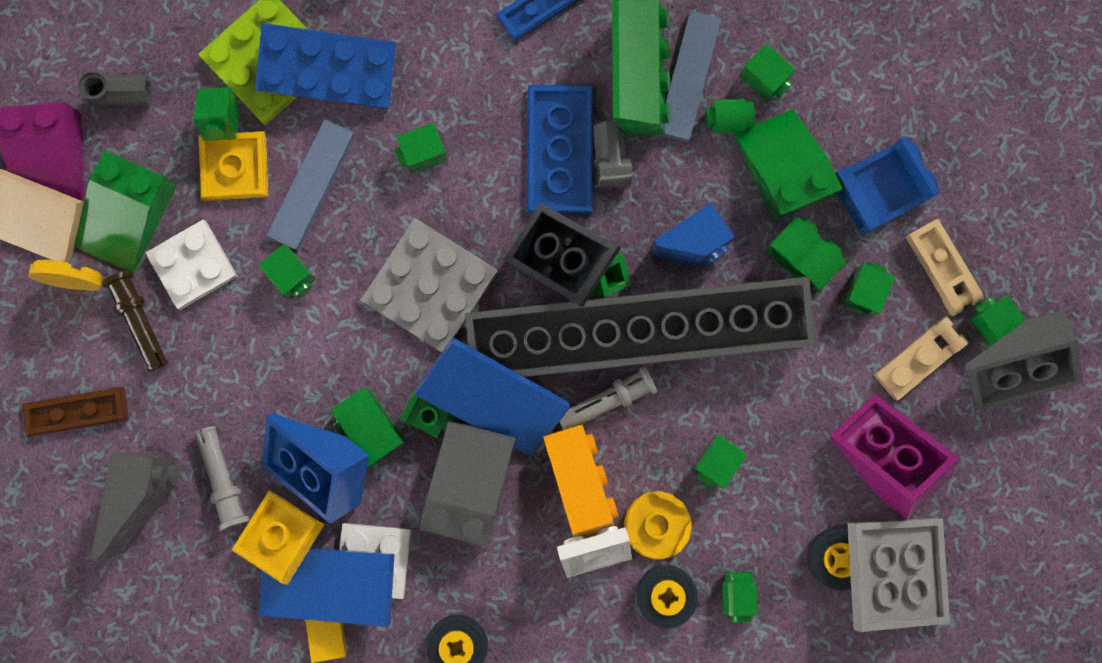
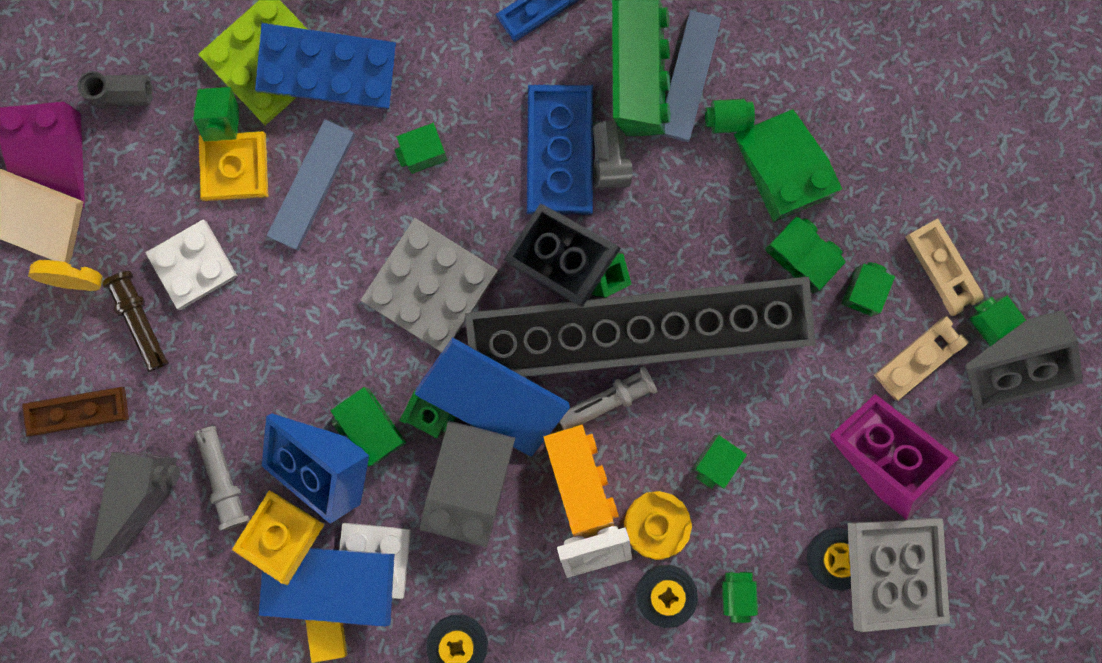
green slope [74,150,177,273] -> none
green brick [258,244,316,300] -> none
blue slope [648,203,735,267] -> none
green brick [739,43,796,102] -> none
blue panel [835,136,940,236] -> none

